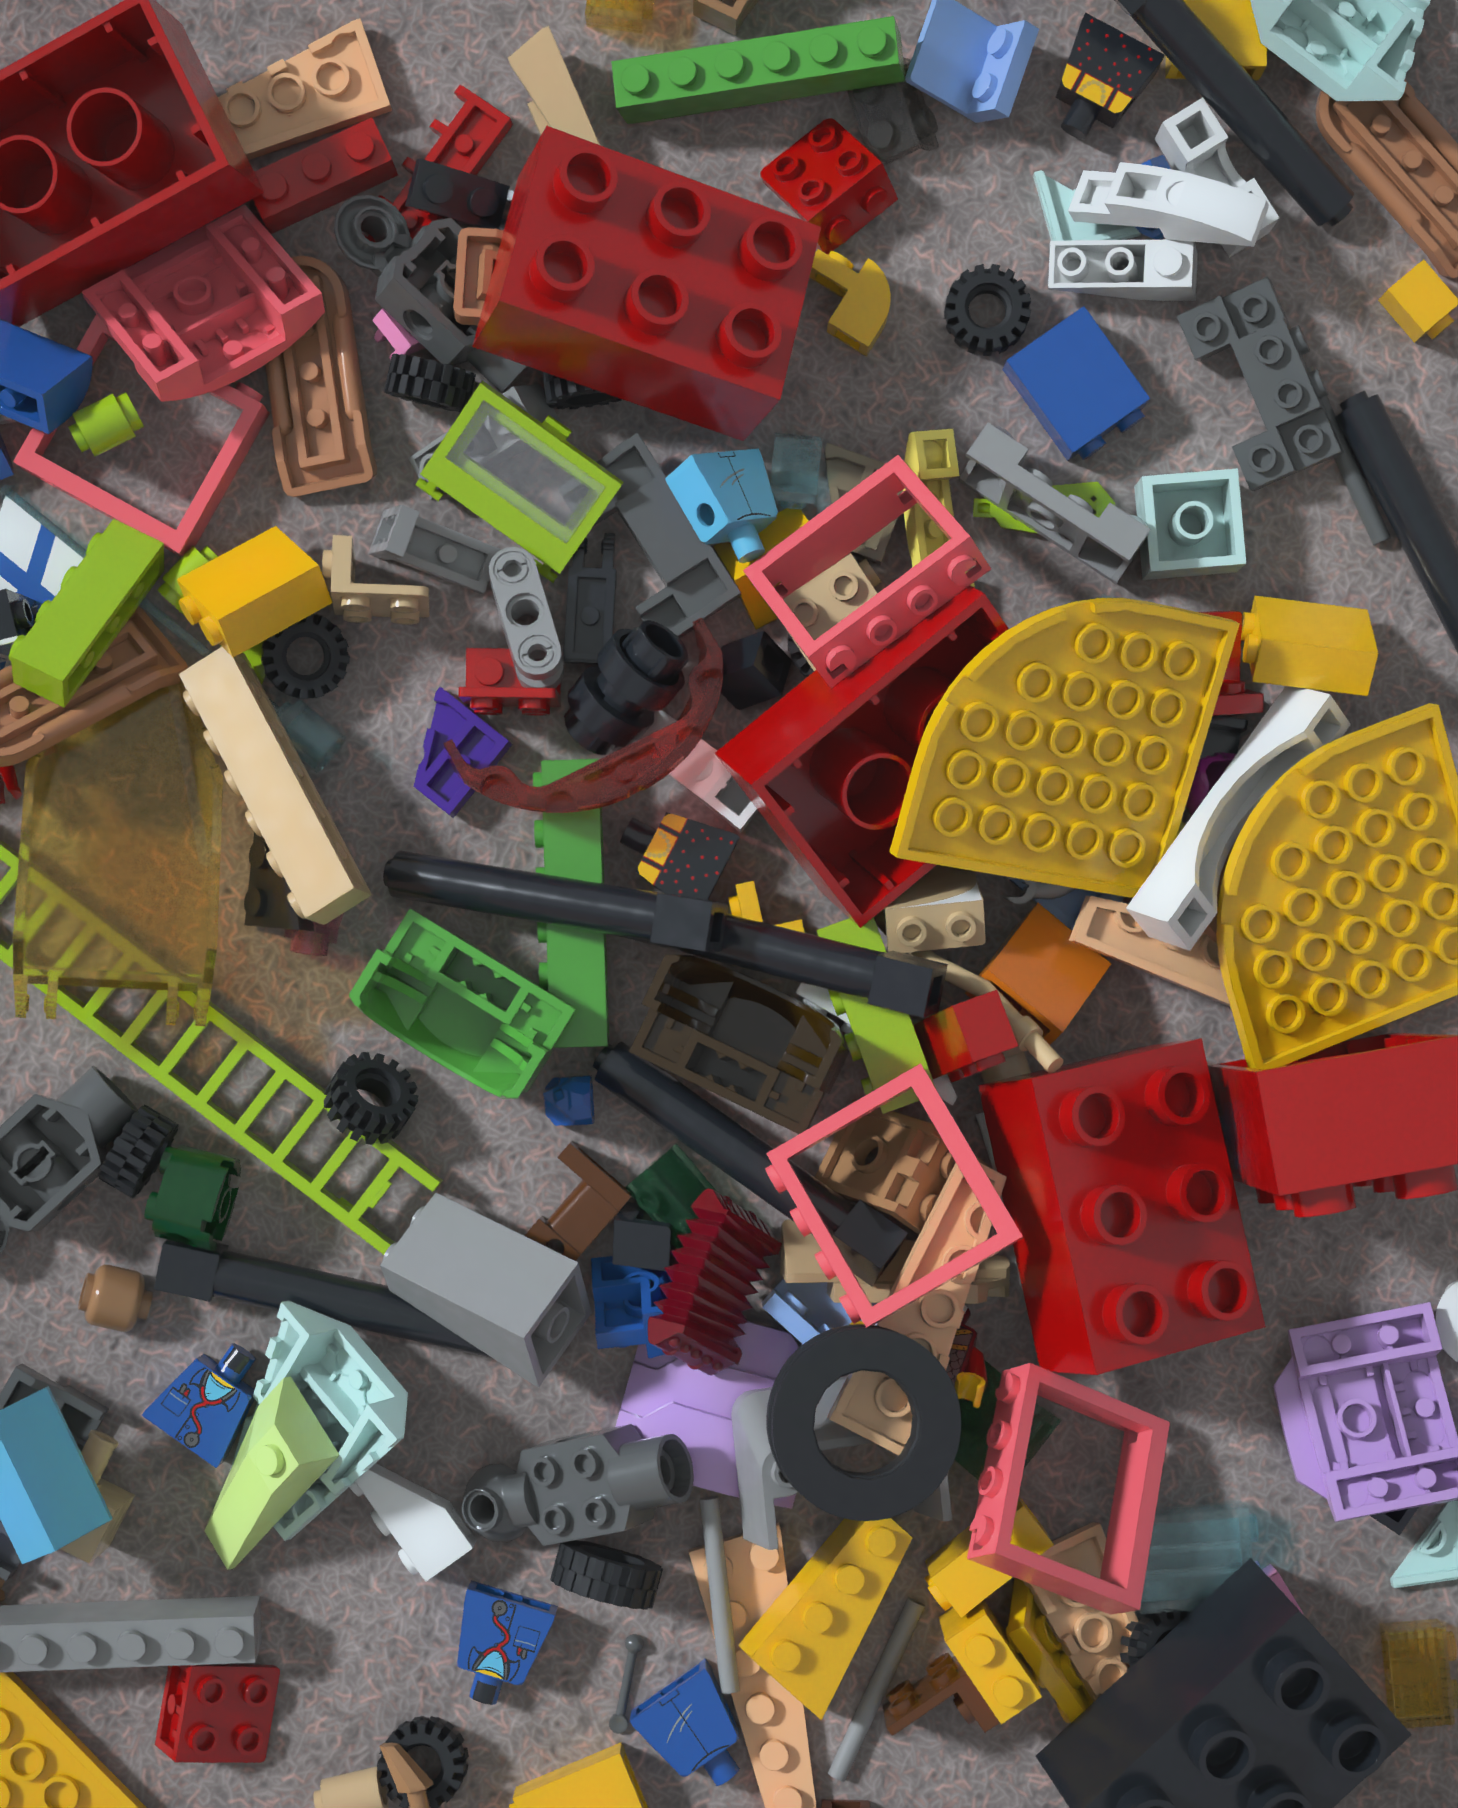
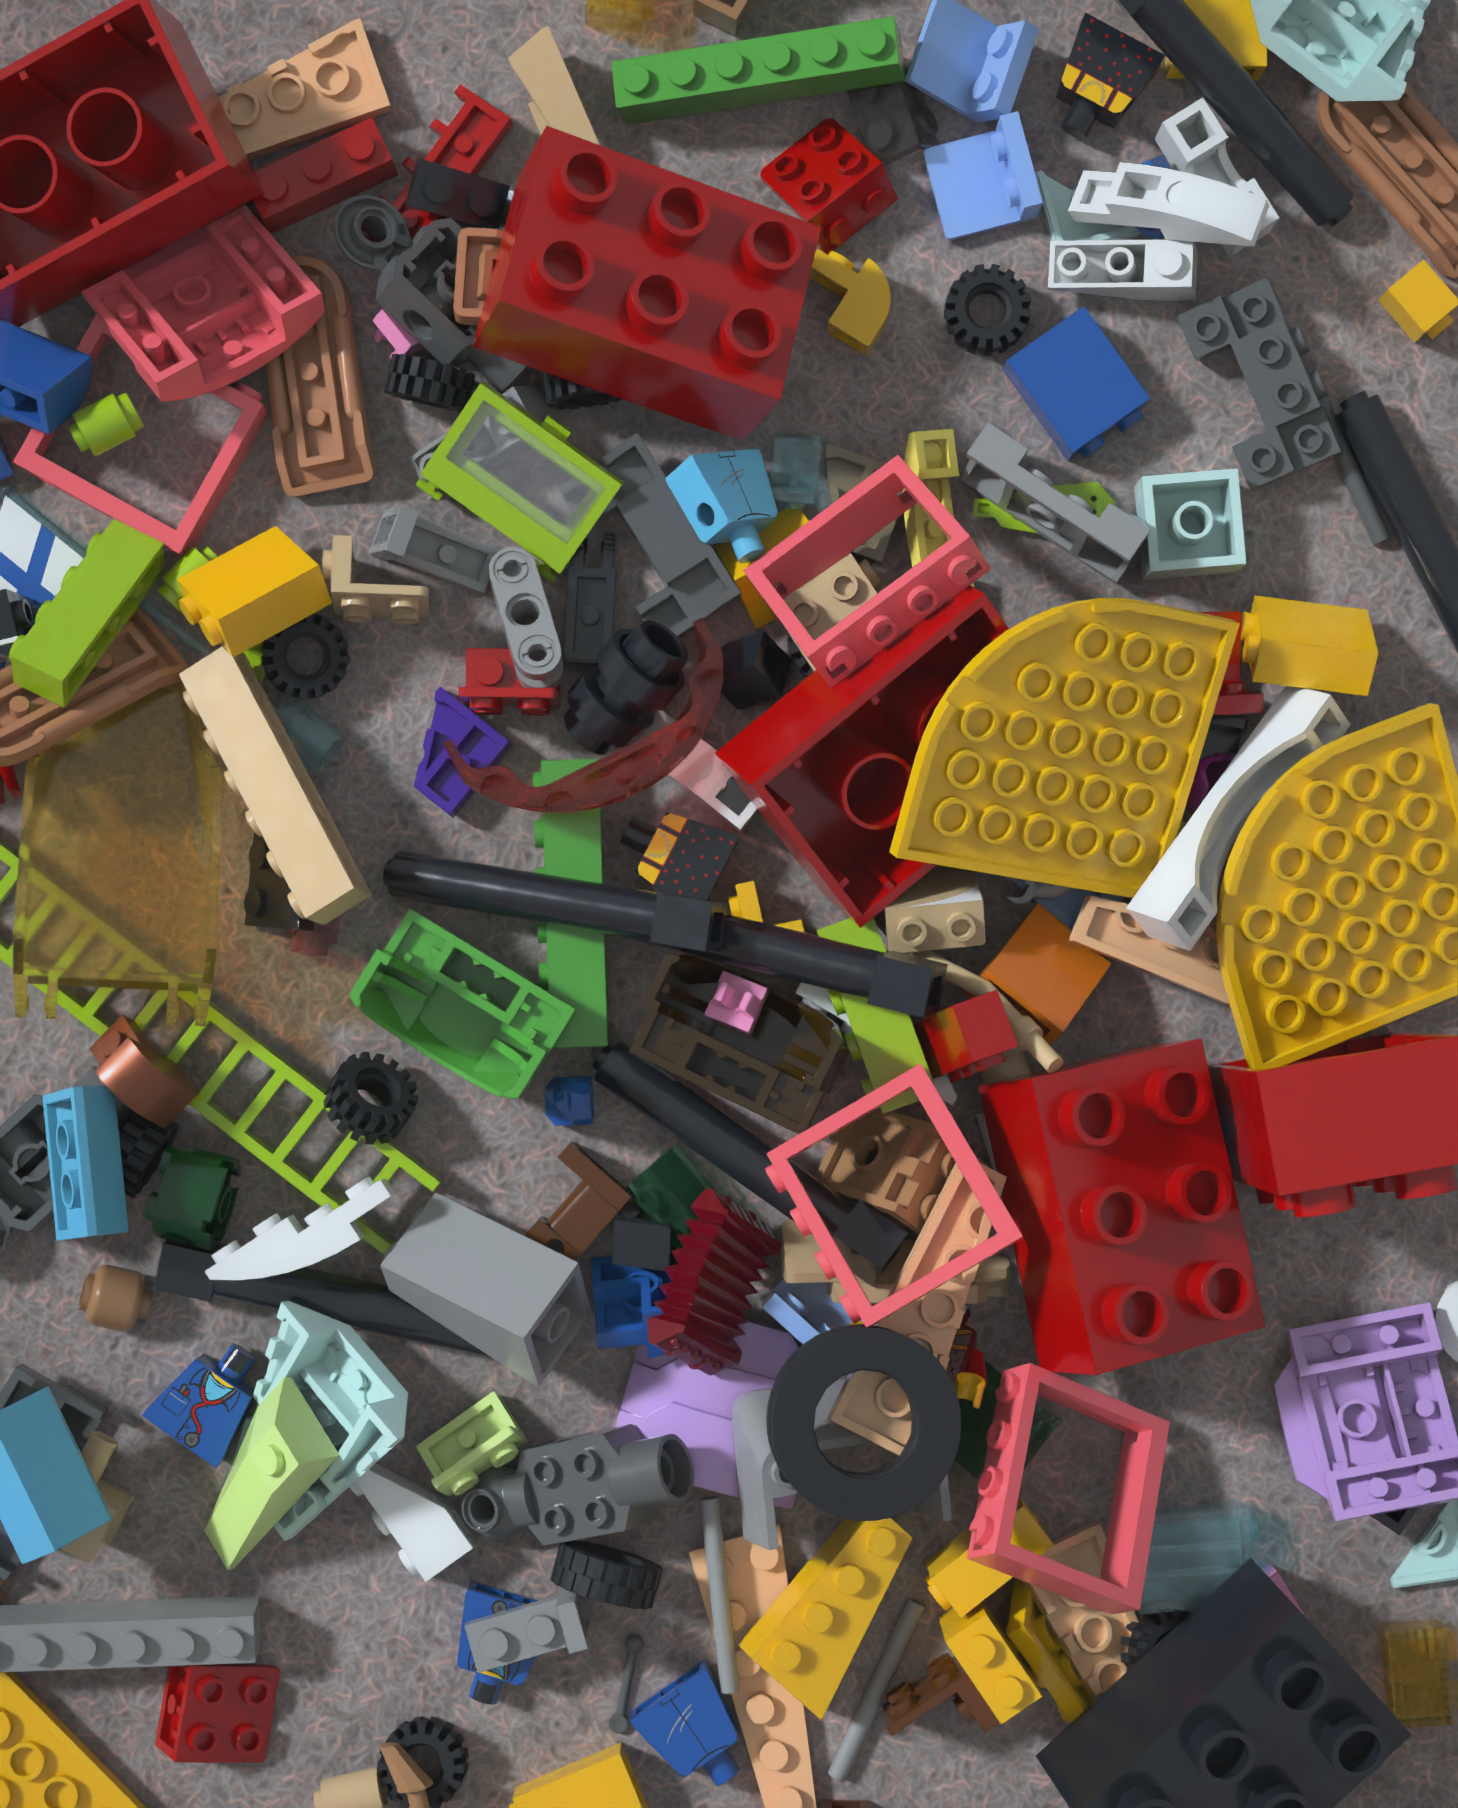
none -> medium azure slope [42,1086,129,1241]
none -> copper brick [90,1014,198,1129]
none -> white slope [205,1176,396,1280]
none -> yellowish green bracket [416,1391,528,1497]
none -> light grey bracket [464,1587,593,1673]
none -> bright pink tile [704,971,769,1036]
none -> light blue bracket [923,111,1043,241]

